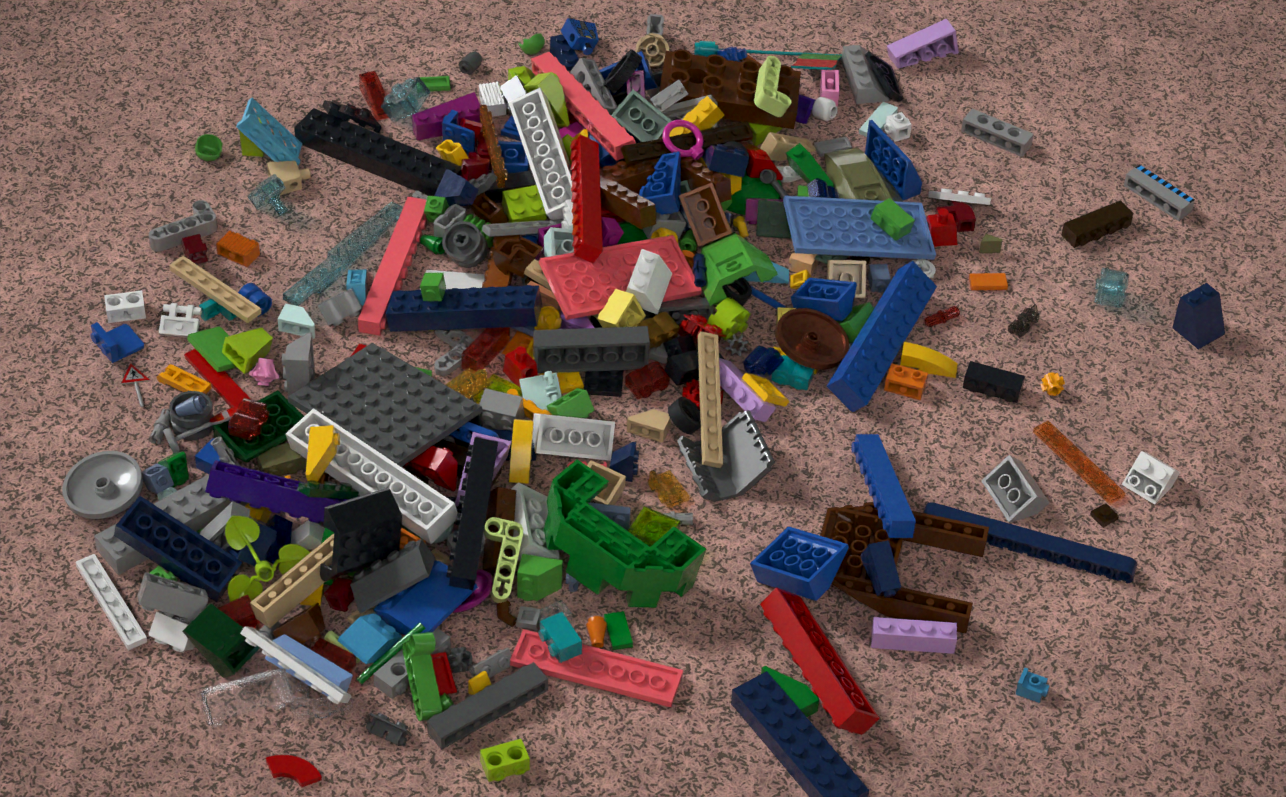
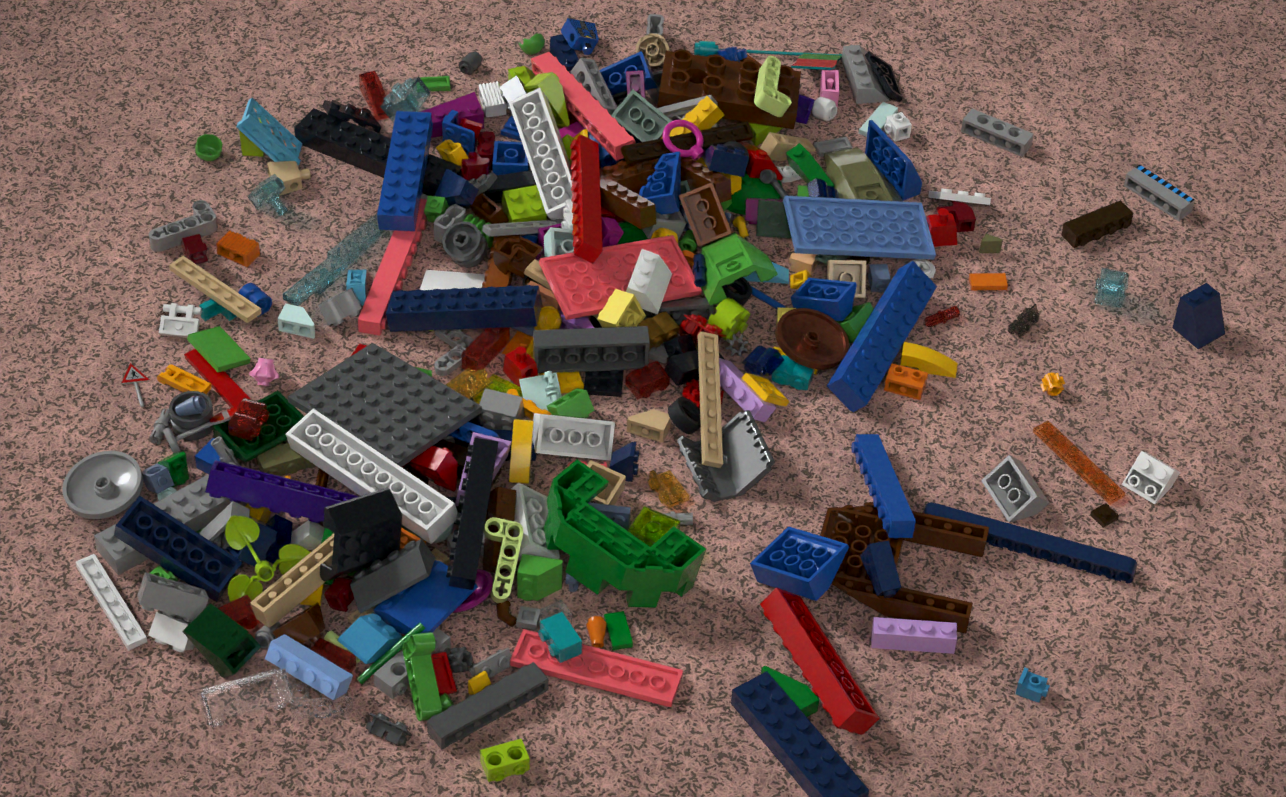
blue bracket [90,322,144,363] -> none
white brick [104,290,146,323] -> none
lime slope [222,327,273,374] -> none
white plate [240,626,352,704] -> none
red tile [266,755,322,788] -> none
light grey slope [282,333,315,396] -> none
dark green plate [297,481,359,499] -> none
yellow slope [306,425,340,482] -> none
green cone [420,234,445,255] -> none
bright green brick [420,273,446,301] -> none
clear orange plate [479,105,508,188] -> none
black tyre [603,49,642,93] -> none
light grey hinge [650,80,688,112] -> none
bright green brick [870,198,915,241] -> none
lavender wedge [887,19,959,68] -> none
black brick [963,361,1025,403] -> none
none -> blue brick [377,111,433,231]

